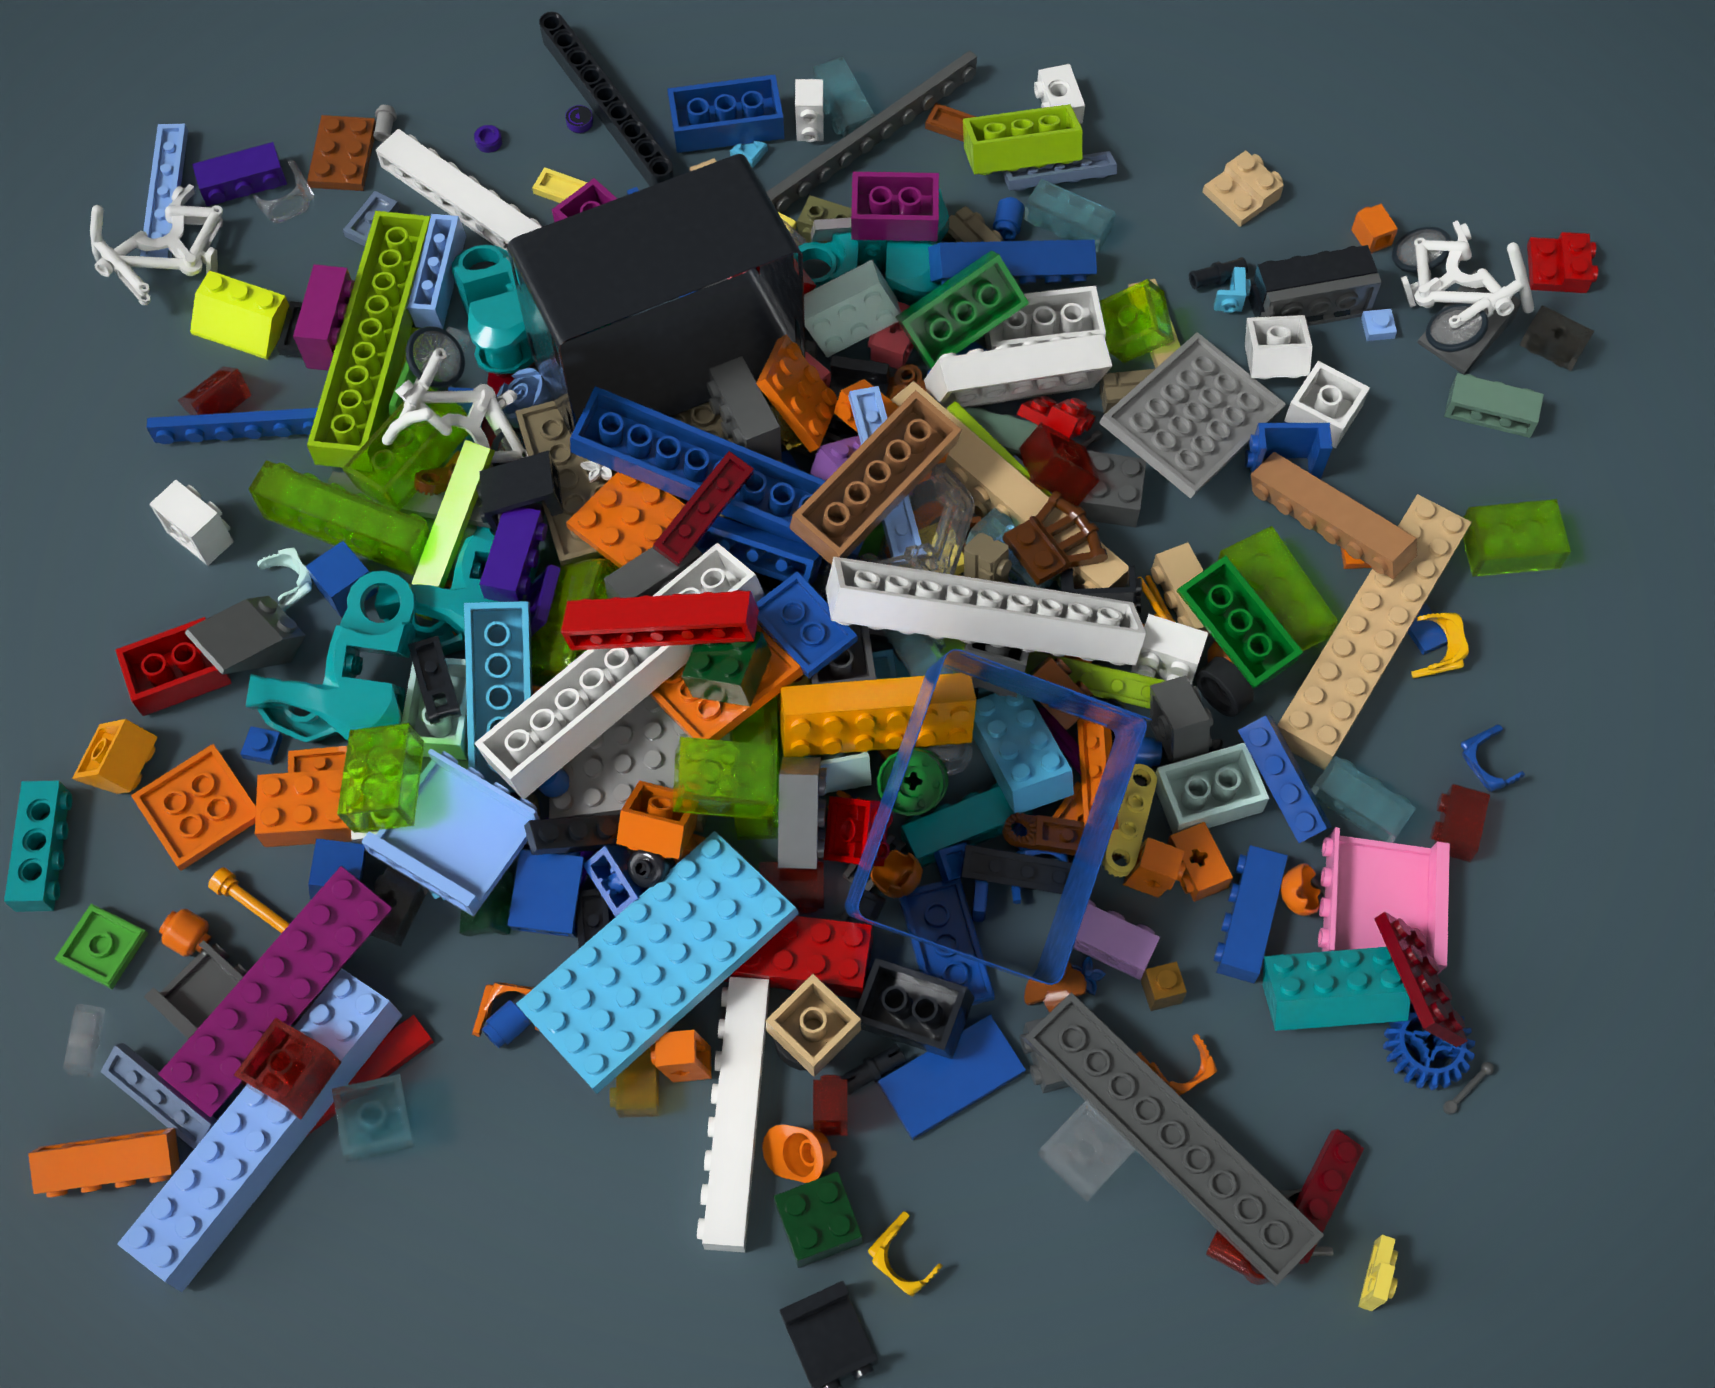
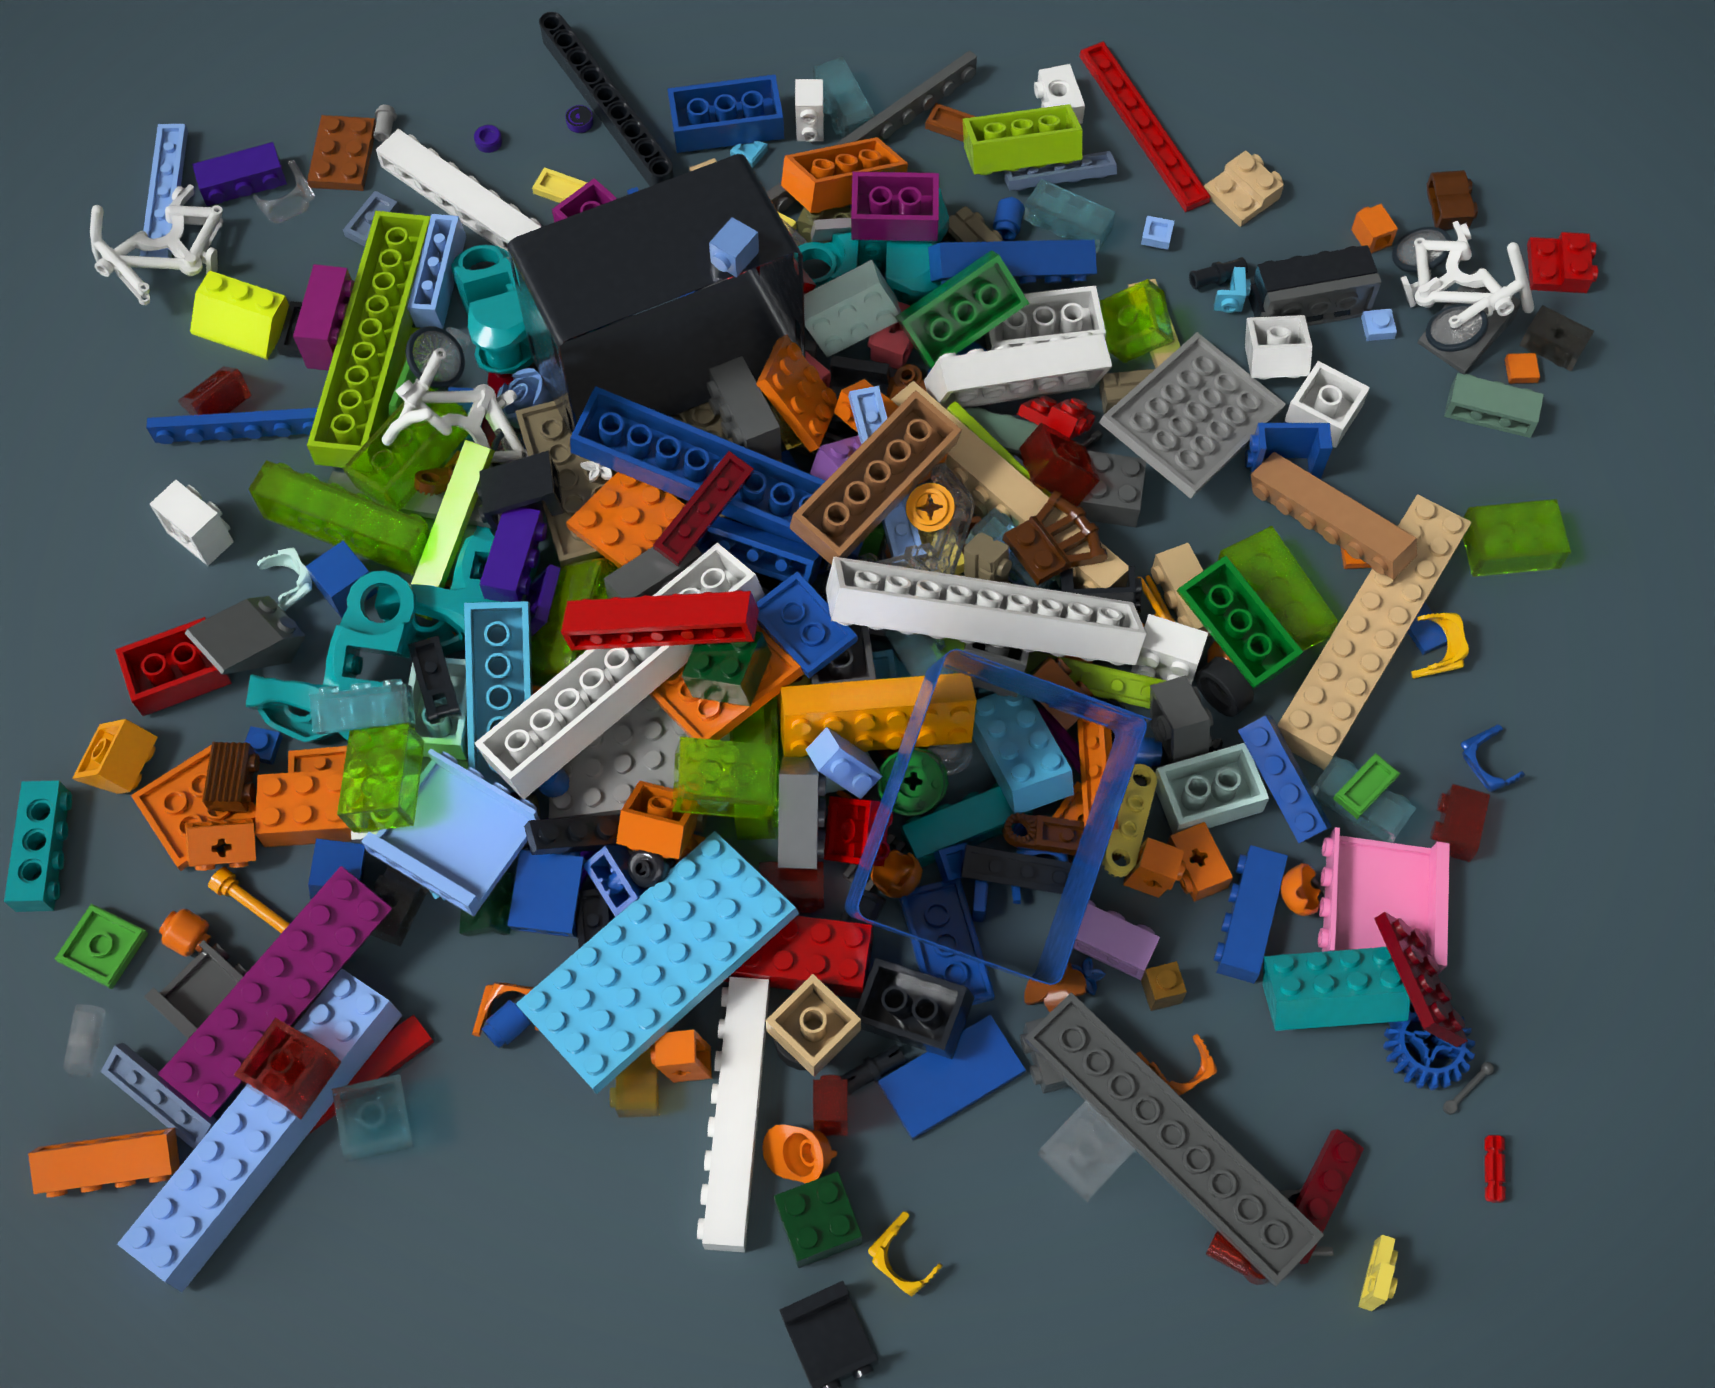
none -> orange brick [185,818,256,871]
none -> reddish brown brick [202,741,260,812]
none -> clear light blue brick [309,679,416,735]
none -> medium blue brick [709,217,759,277]
none -> orange brick [781,137,908,213]
none -> light blue brick [805,727,882,799]
none -> light orange gear [906,483,956,533]
none -> red tile [1079,41,1211,213]
none -> light blue plate [1141,216,1174,250]
none -> bright green tile [1333,753,1400,820]
none -> reddish brown brick [1427,170,1478,230]
none -> red axle [1484,1135,1506,1203]
none -> orange tile [1505,353,1540,384]

